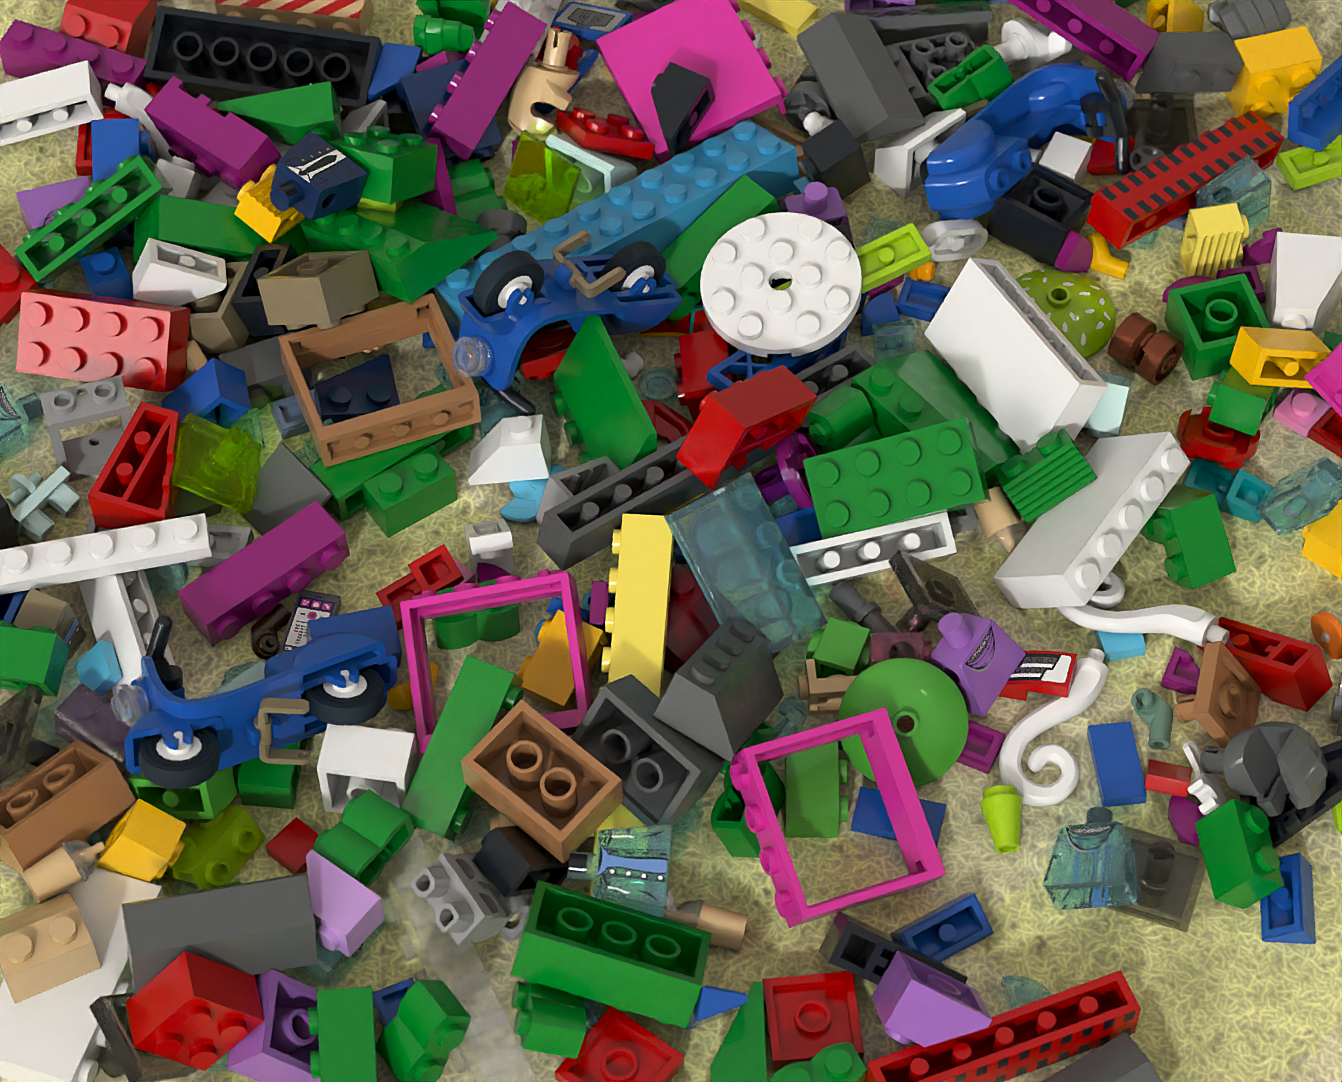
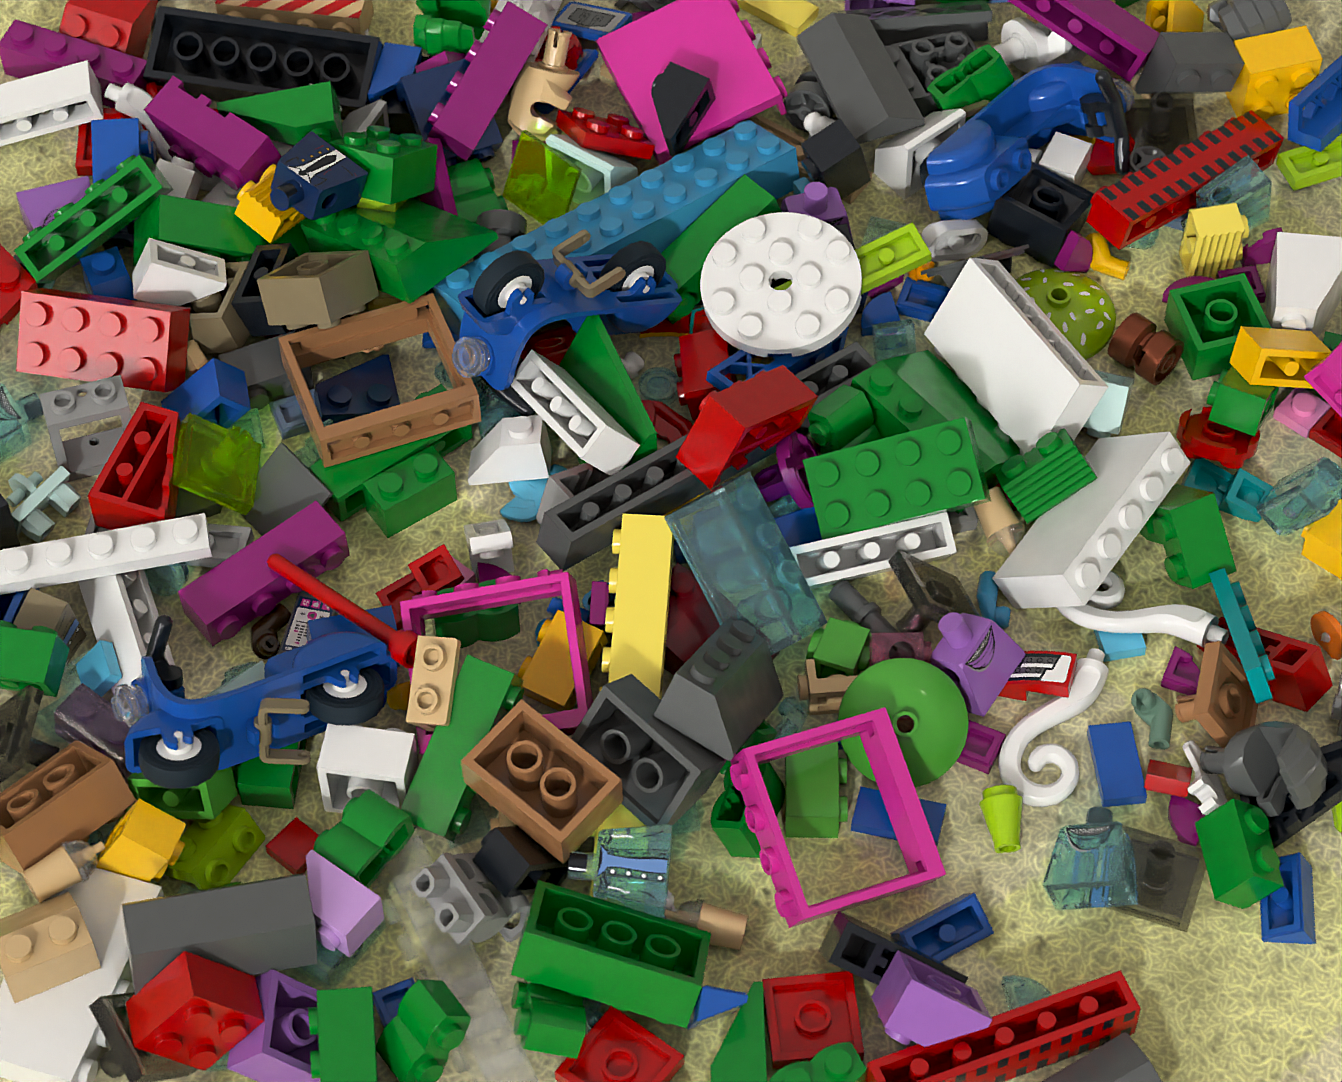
none -> red piece [267,554,420,669]
none -> tan bracket [406,636,461,732]
none -> white brick [511,349,640,476]
none -> dark grey piece [921,244,1029,289]
none -> dark azure arm [976,571,1011,629]
none -> teal plate [1209,568,1275,704]

